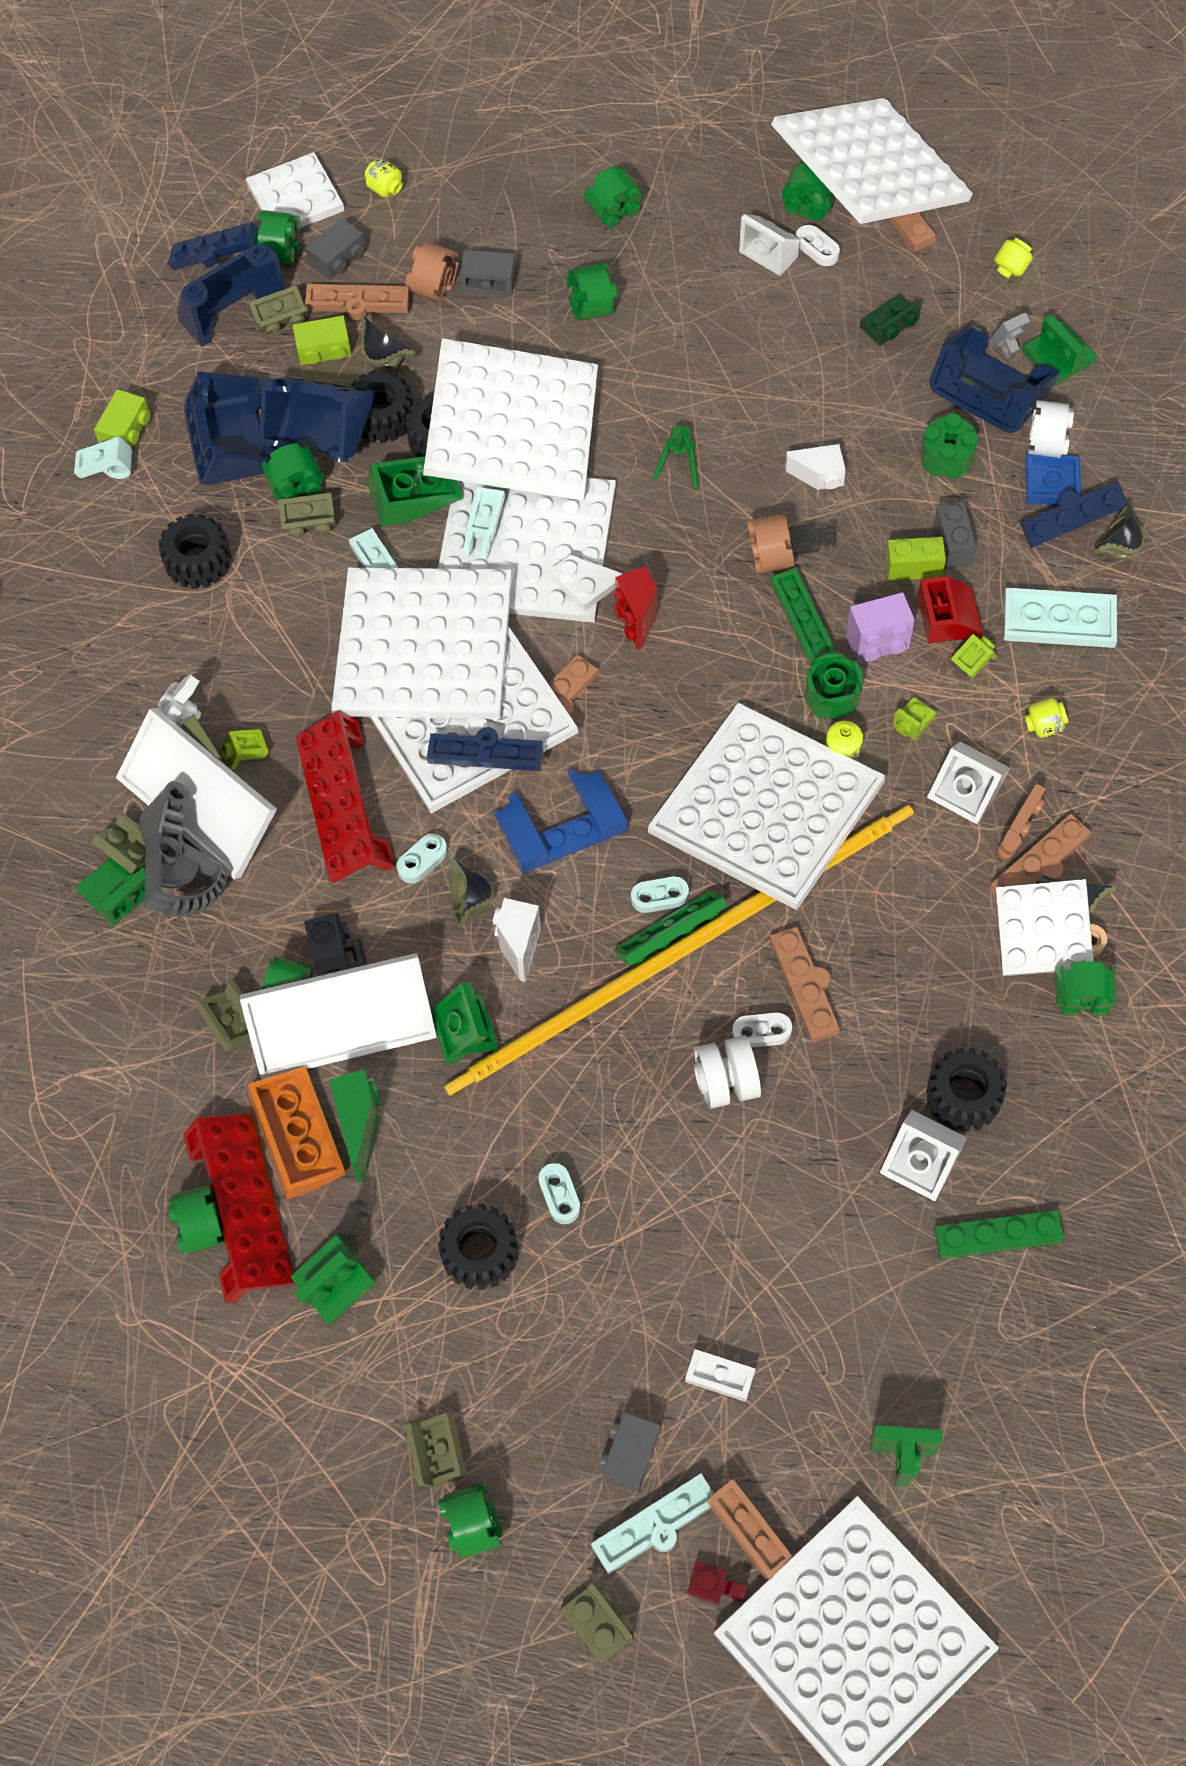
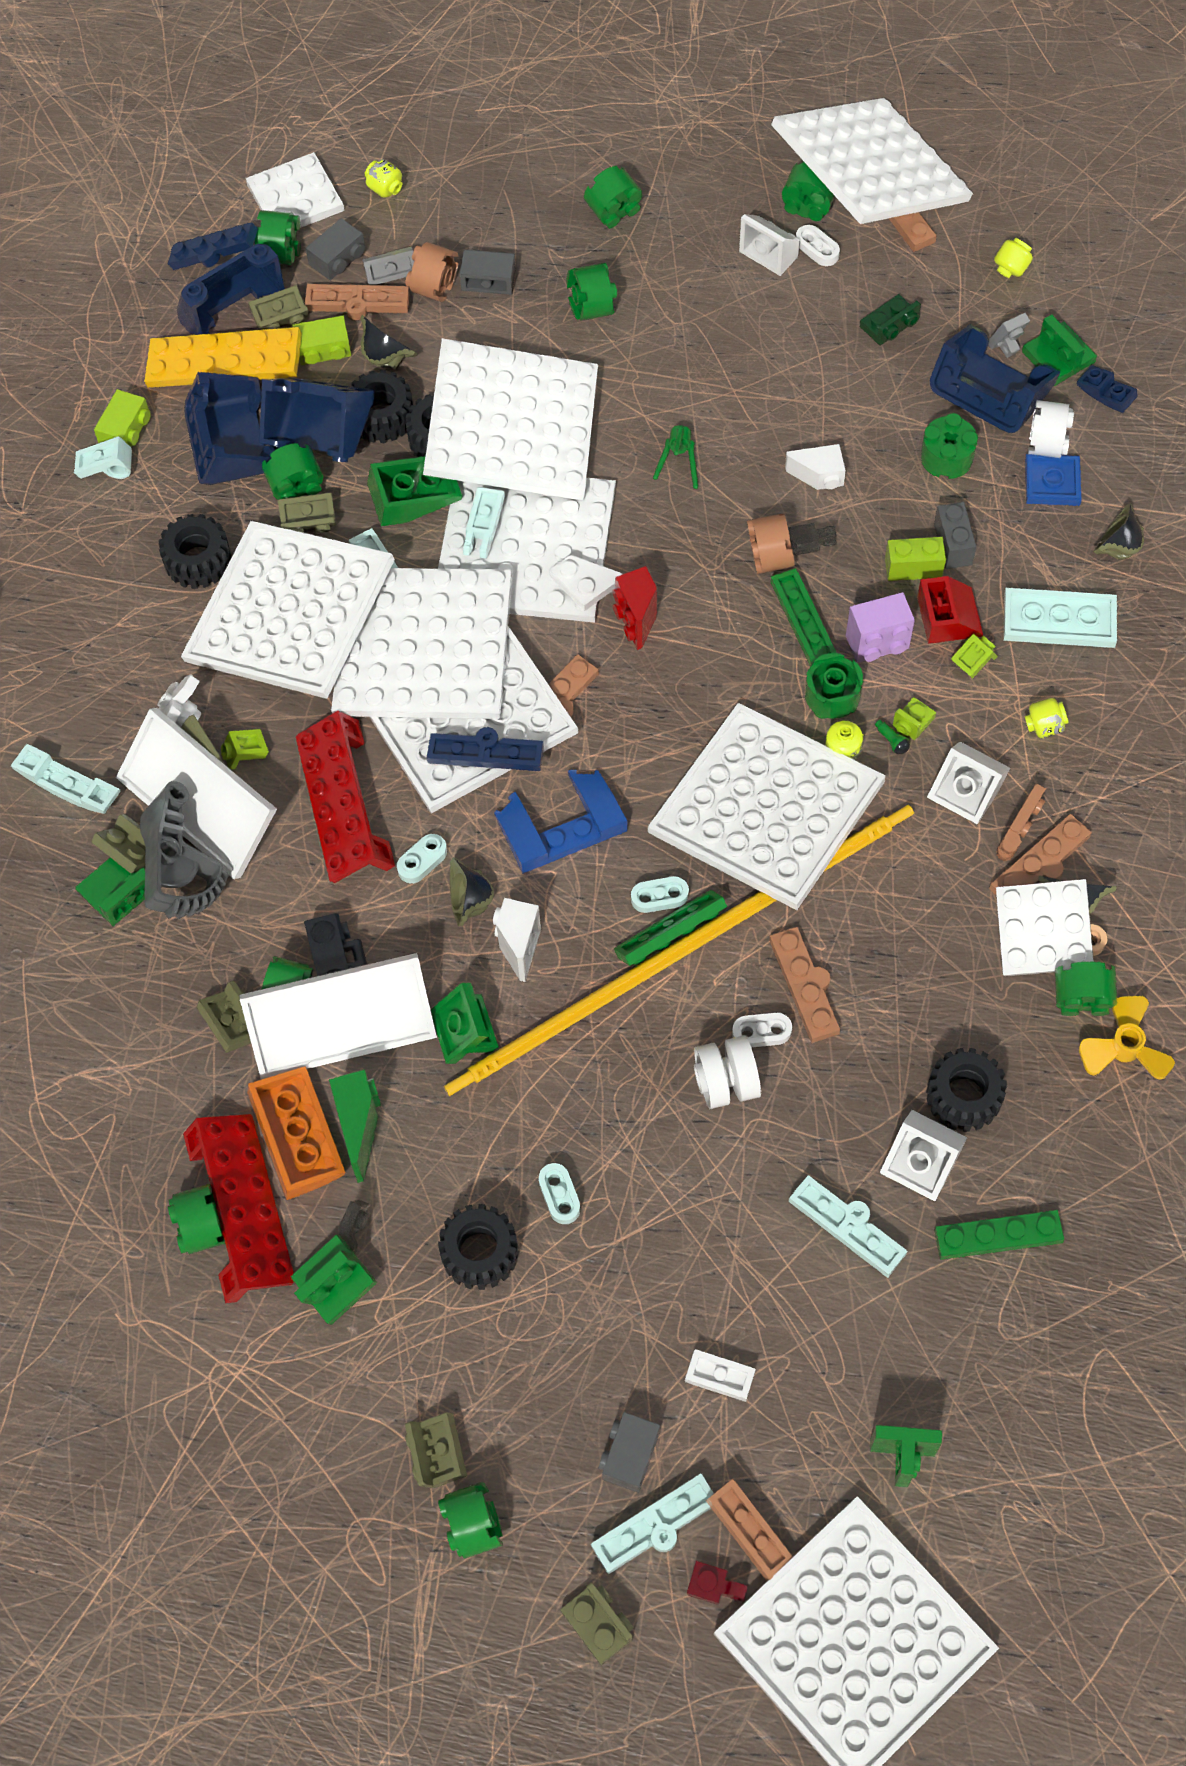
dark blue hinge [1020,482,1127,549] -> none
none -> light aqua slope [11,744,121,814]
none -> yellow plate [144,327,302,388]
none -> white plate [181,521,395,699]
none -> light grey hinge [362,247,414,285]
none -> light aqua hinge [789,1175,908,1278]
none -> green piece [875,720,910,754]
none -> dark blue slope [1077,365,1138,413]
none -> yellow piece [1079,996,1175,1080]

